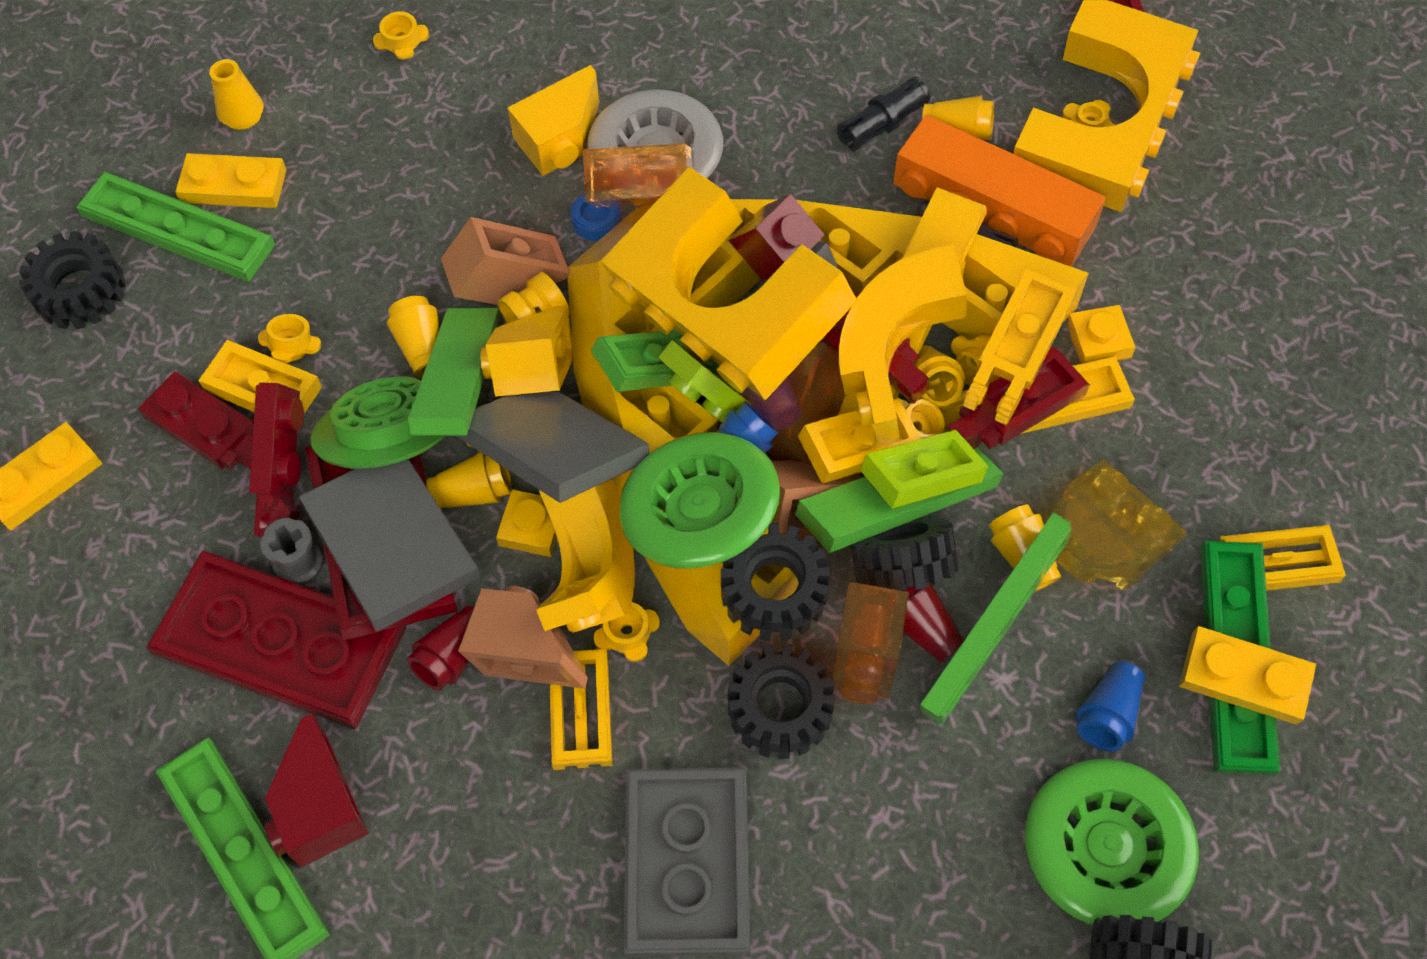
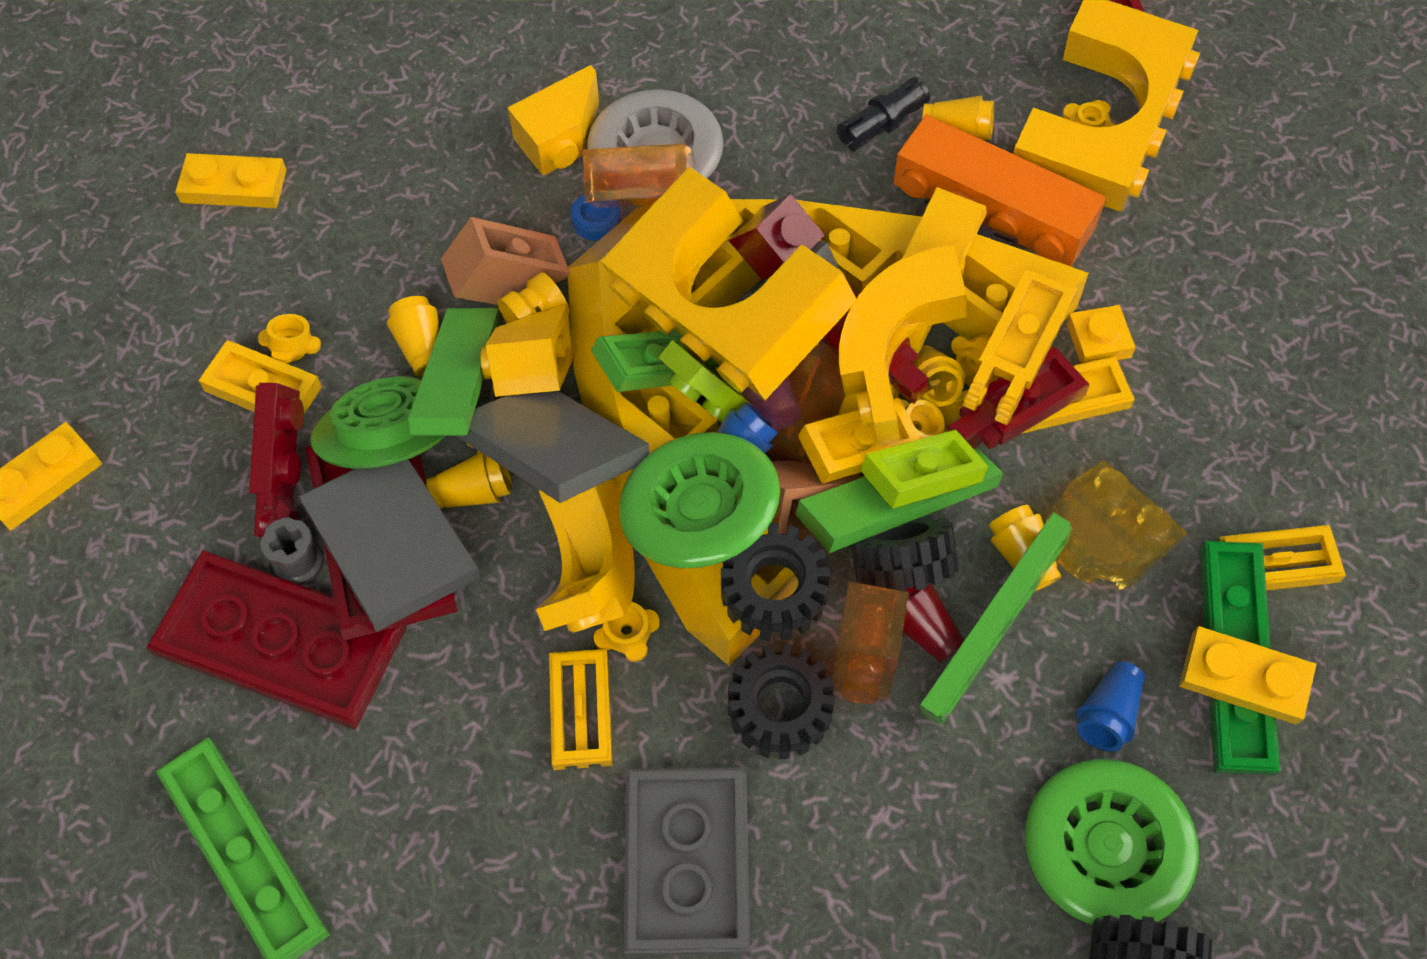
black tyre [19,231,126,329] -> none
bright green tile [76,171,275,282] -> none
dark red hinge [138,371,254,470] -> none
yellow cone [209,59,264,130] -> none
dark red slope [264,713,369,868] -> none
yellow plate [373,12,429,60] -> none
dark red cone [407,605,474,691] -> none
nougat slope [458,586,588,689] -> none
yellow plate [496,490,557,557] -> none

